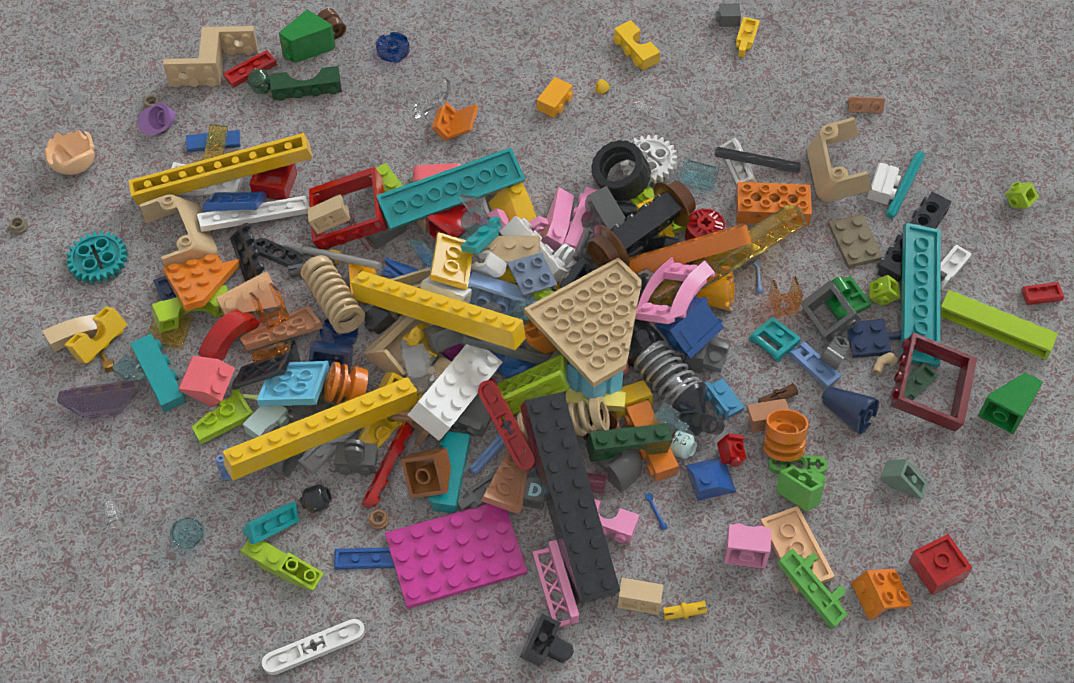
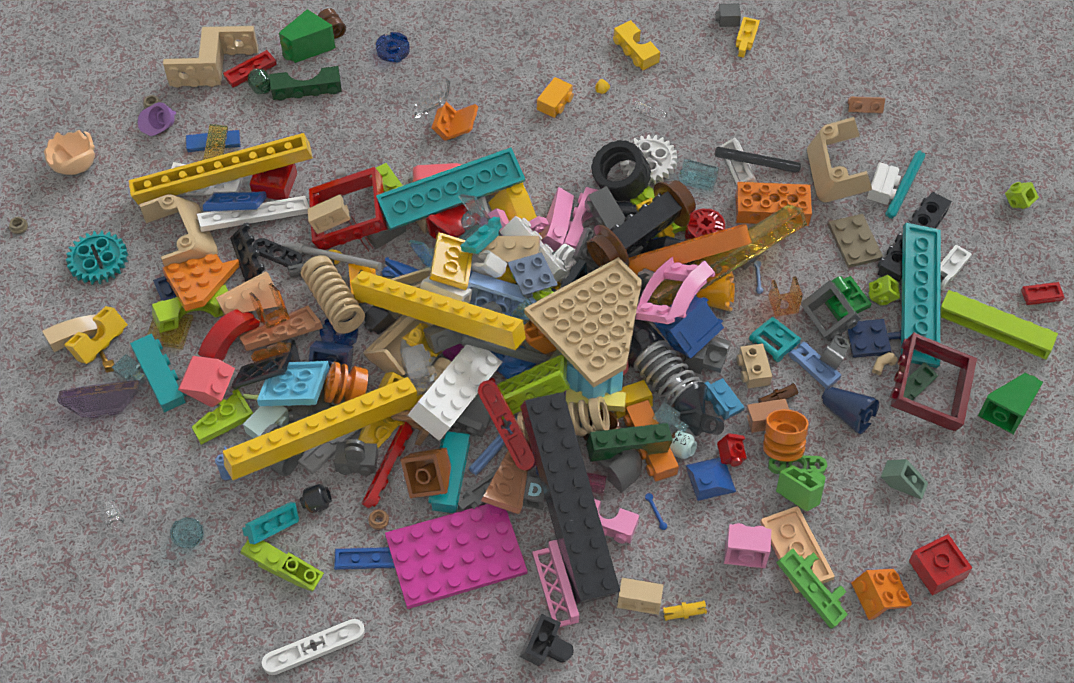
none -> tan brick [736,344,772,388]

